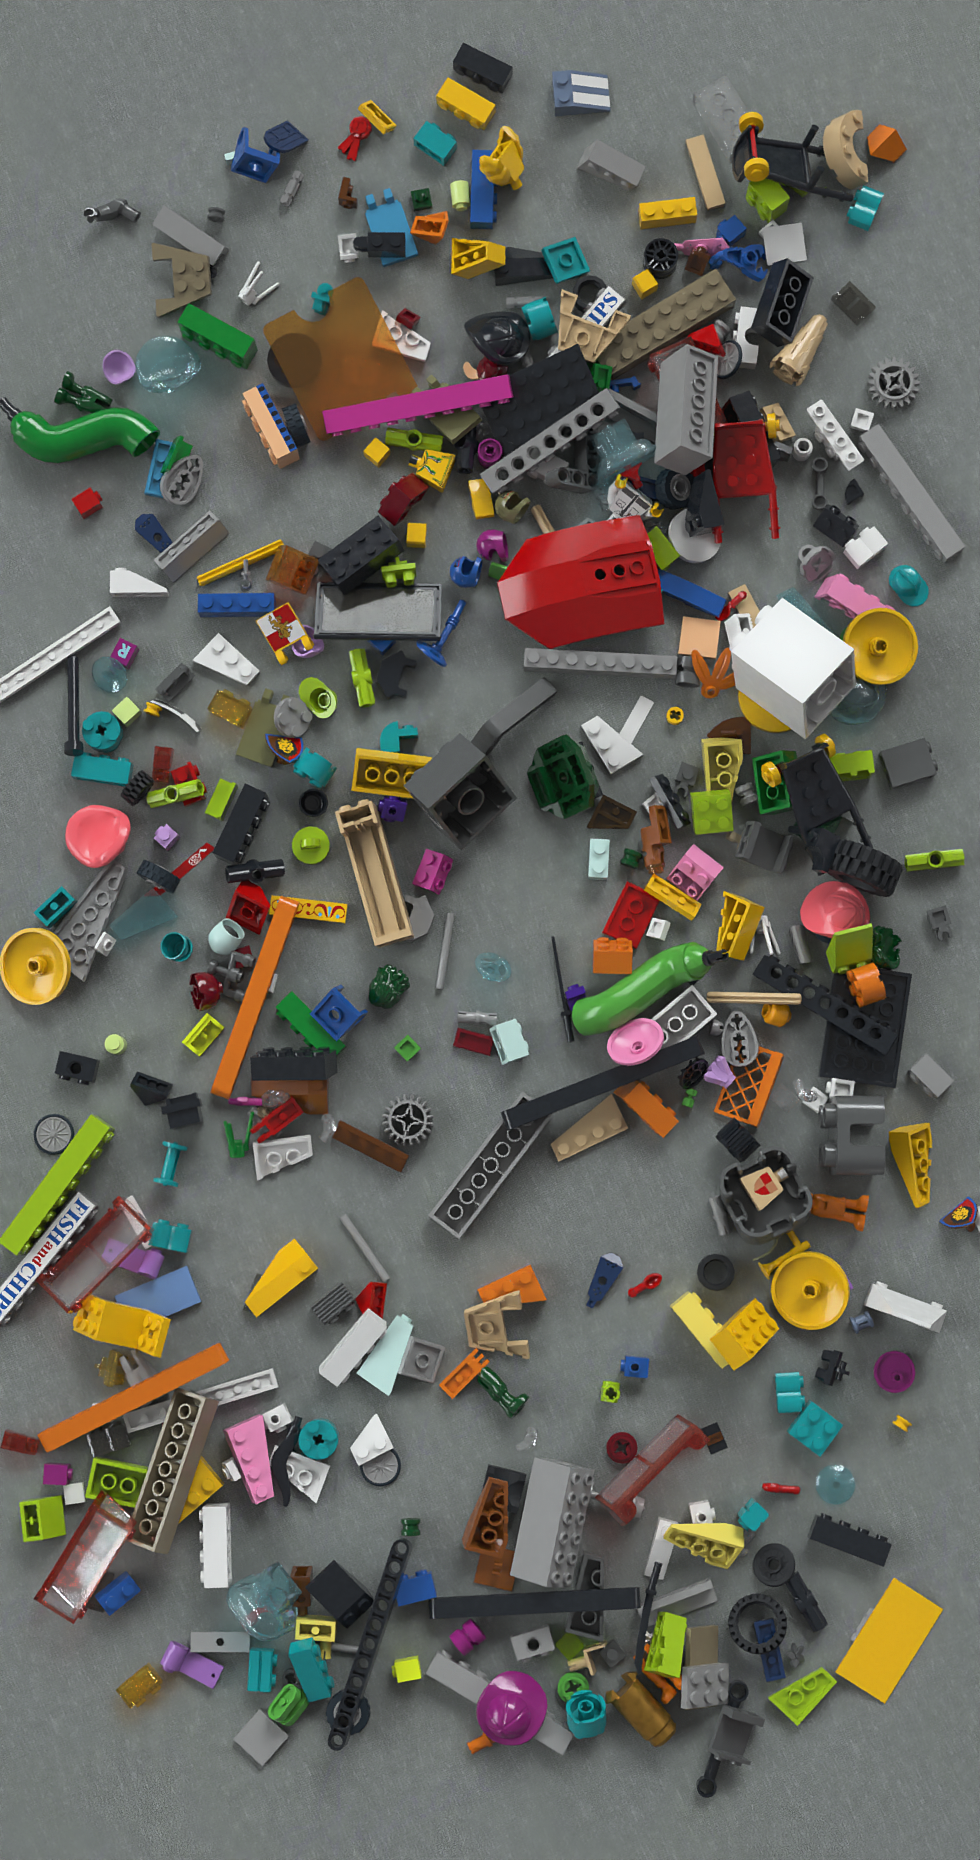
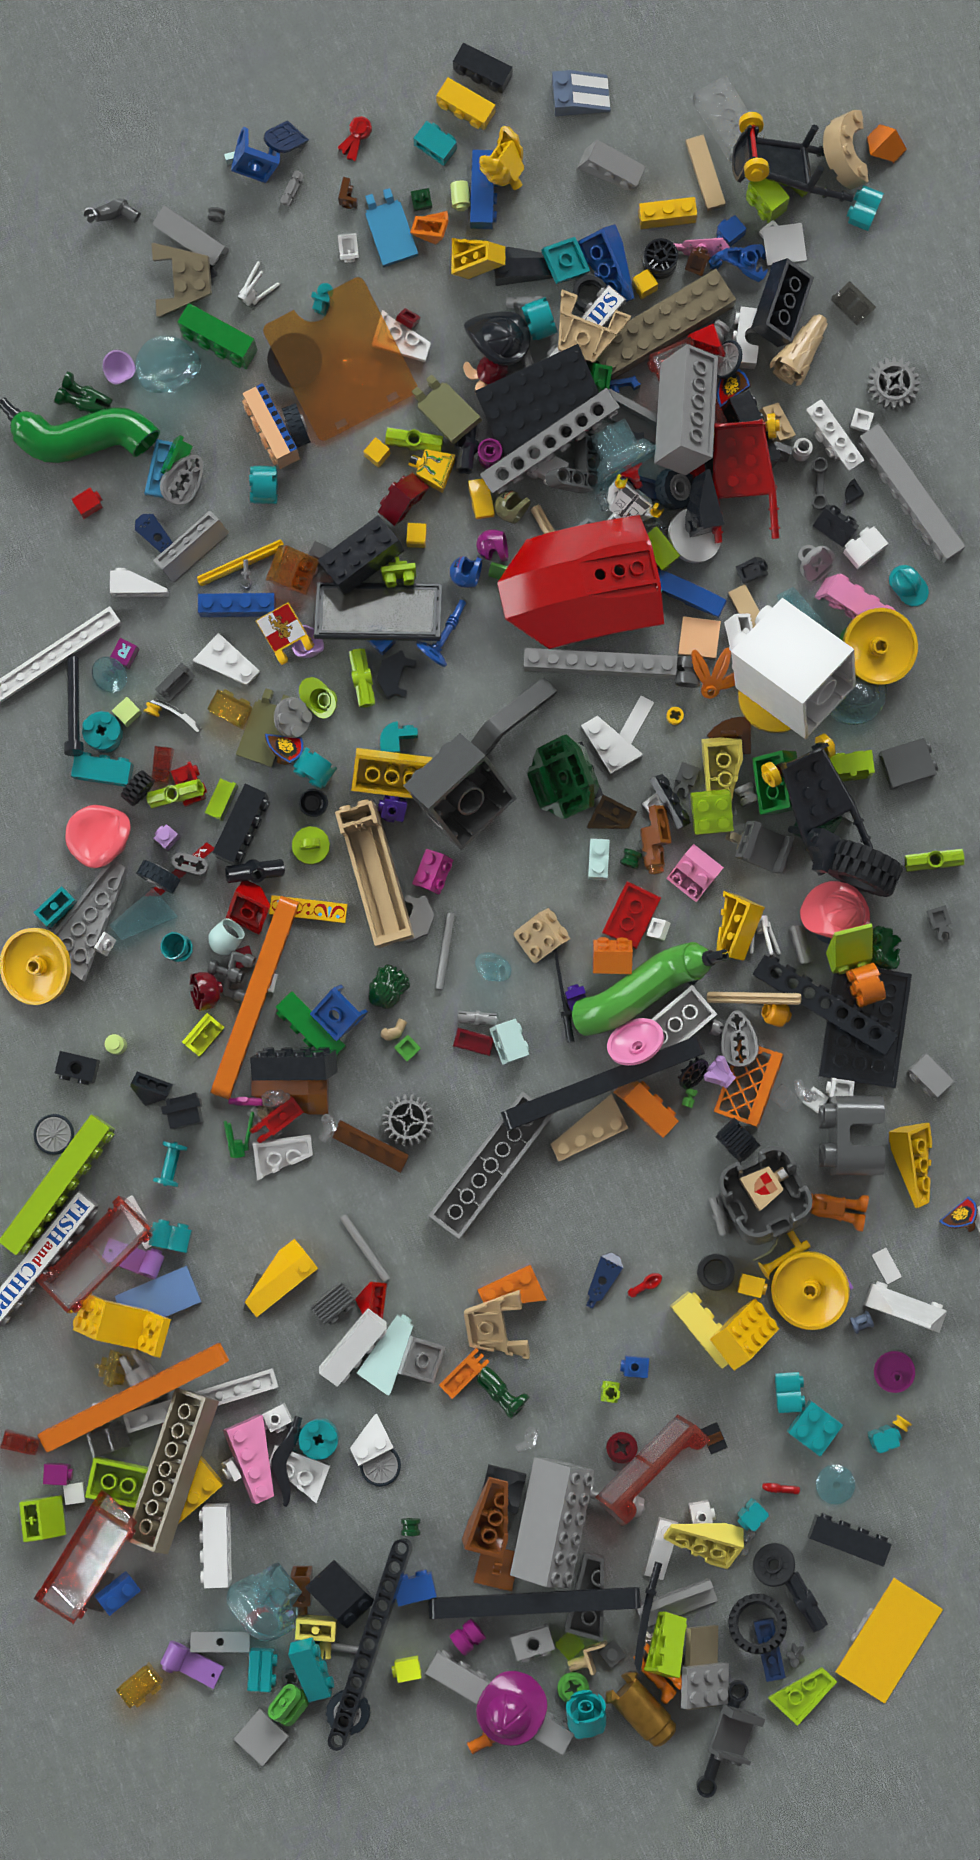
dark pink brick [322,374,513,437] -> none
black hinge [353,232,406,258] -> none
yellow tile [358,100,397,135] -> none
yellow plate [644,873,702,921] -> none
red piece [715,591,747,621] -> none
black hips [815,1350,850,1386] -> none
none -> light grey beam [172,852,208,876]
none -> teal brick [249,466,278,504]
none -> tan arm [381,1018,407,1041]
none -> tan bracket [514,908,570,963]
none -> blue wedge [578,224,634,302]
none -> shield [717,369,751,408]
none -> black bracket [736,557,768,584]
none -> yellow brick [736,1273,767,1298]
none -> teal brick [867,1425,902,1454]
none -> white sticker [872,1248,902,1284]

